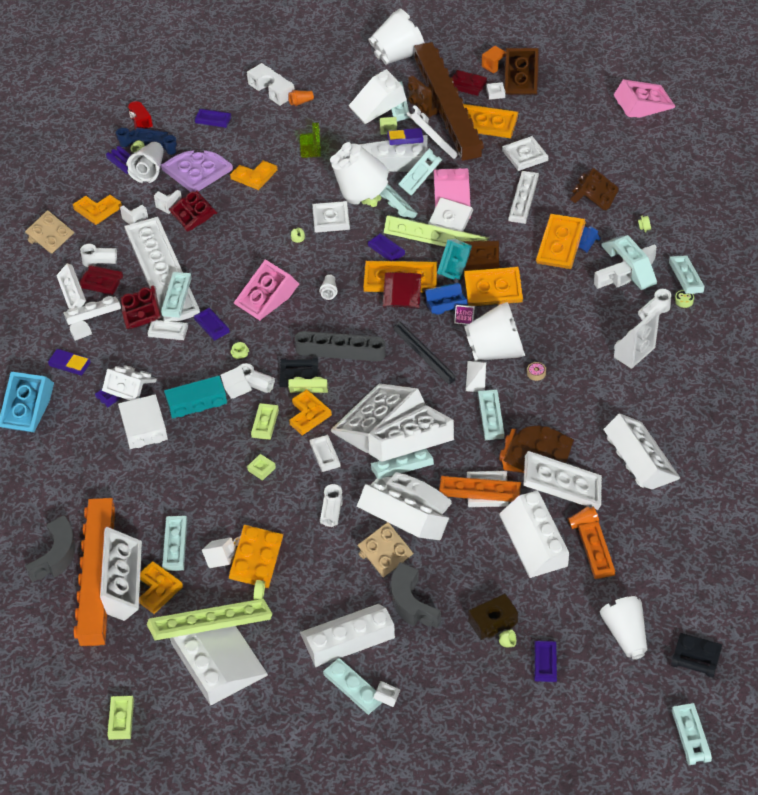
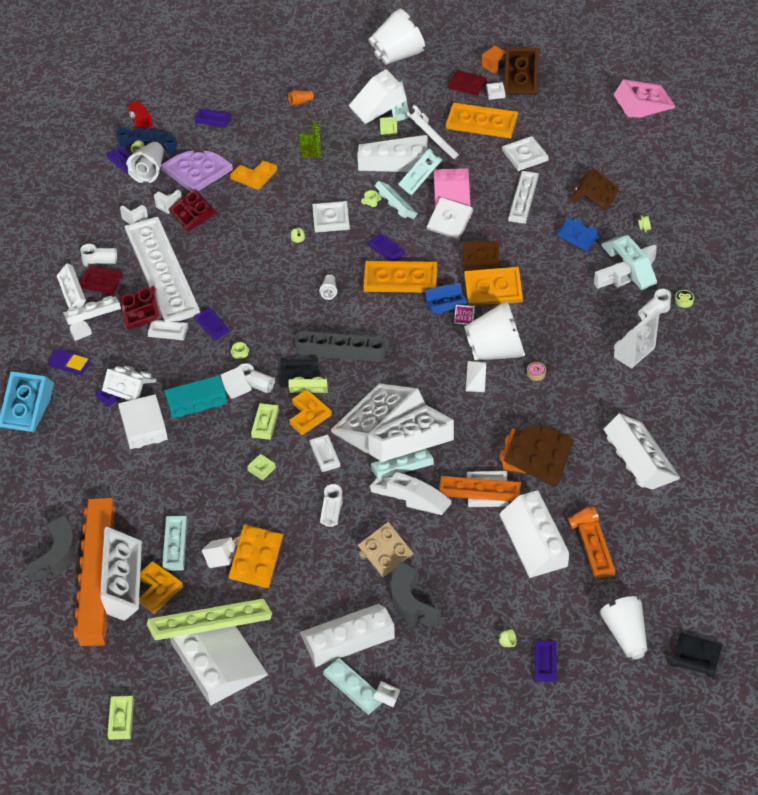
tan hinge [25,210,74,254] -> none
light orange plate [73,195,122,225] -> none
light aqua plate [161,272,192,318] -> none
bright pink slope [234,259,299,321] -> none
white arch [247,63,295,106] -> none
yellowish green tile [254,580,265,600] -> none
white cone [330,142,389,204] -> none
white wedge [357,483,449,540] -> none
dark red slope [383,272,421,309] -> none
yellowish green plate [384,215,489,247] -> none
dark purple tile [388,128,423,145] -> none
black axle [394,322,456,384] -> none
reddish brown bracket [408,75,439,118] -> none
reddish brown brick [414,42,484,161] -> none
teal hinge [437,239,472,280] -> none
dark brown brick [468,593,518,640] -> none
light aqua plate [478,390,504,440] -> none
white plate [524,451,602,510] -> none
light orange plate [536,214,586,269] -> none
light aqua plate [669,256,705,294] -> none
light aqua plate [672,703,712,765] -> none

